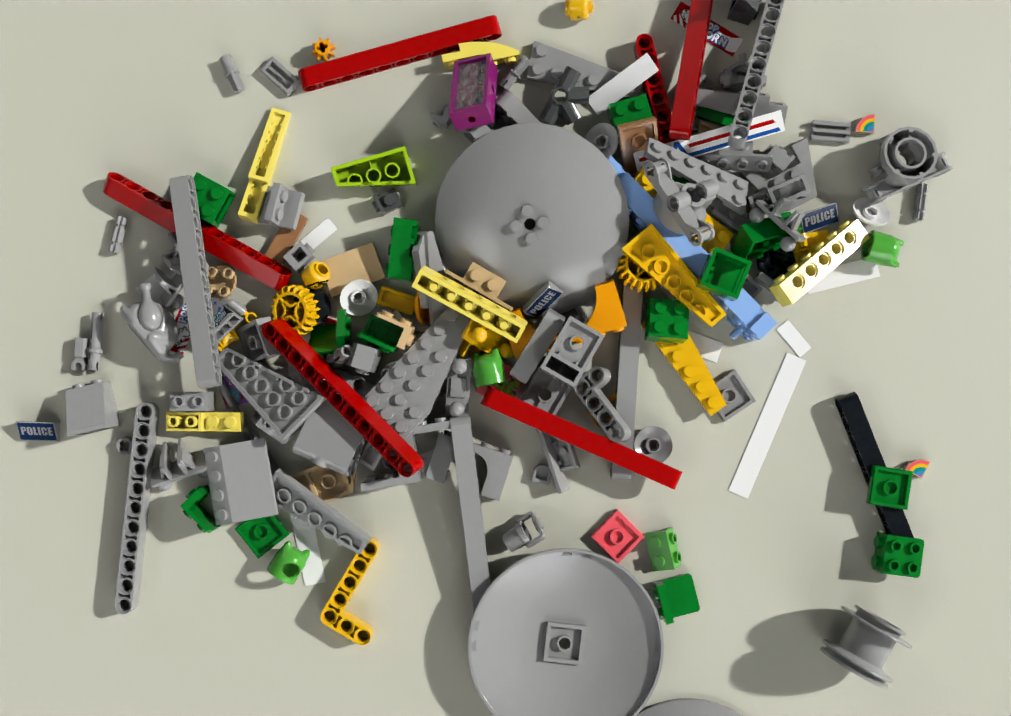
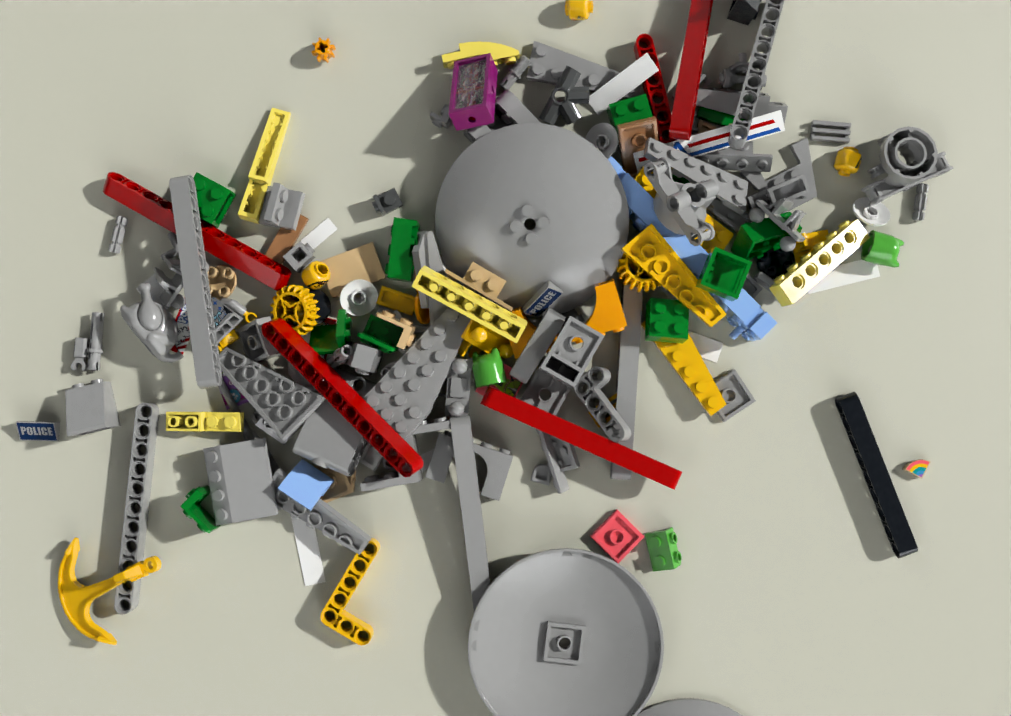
light grey bush [116,437,132,455] -> none
light grey piece [151,439,208,491] -> none
light grey brick [170,392,215,411] -> none
light grey axle [219,54,245,93] -> none
green tile [235,515,290,559] -> none
light grey tile [260,56,301,97] -> none
bright green piece [267,541,310,585] -> none
red beam [298,15,502,92] -> none
lime wedge [331,146,417,188] -> none
light grey piece [502,512,546,552] -> none
light grey dish [634,426,673,463] -> none
green bracket [652,573,700,625] -> none
sticker [670,2,743,57] -> none
white sticker [728,353,806,499] -> none
light grey brick [763,144,795,175] -> none
white sticker [777,320,811,357] -> none
dark blue slope [800,202,839,233] -> none
light grey wheel [820,604,912,689] -> none
tile [853,114,875,134] -> none
green tile [866,465,913,510] -> none
green bracket [871,531,924,578] -> none
none -> yellow piece [58,537,161,645]
none -> light blue slope [278,459,334,511]
none -> yellow head [834,146,862,177]

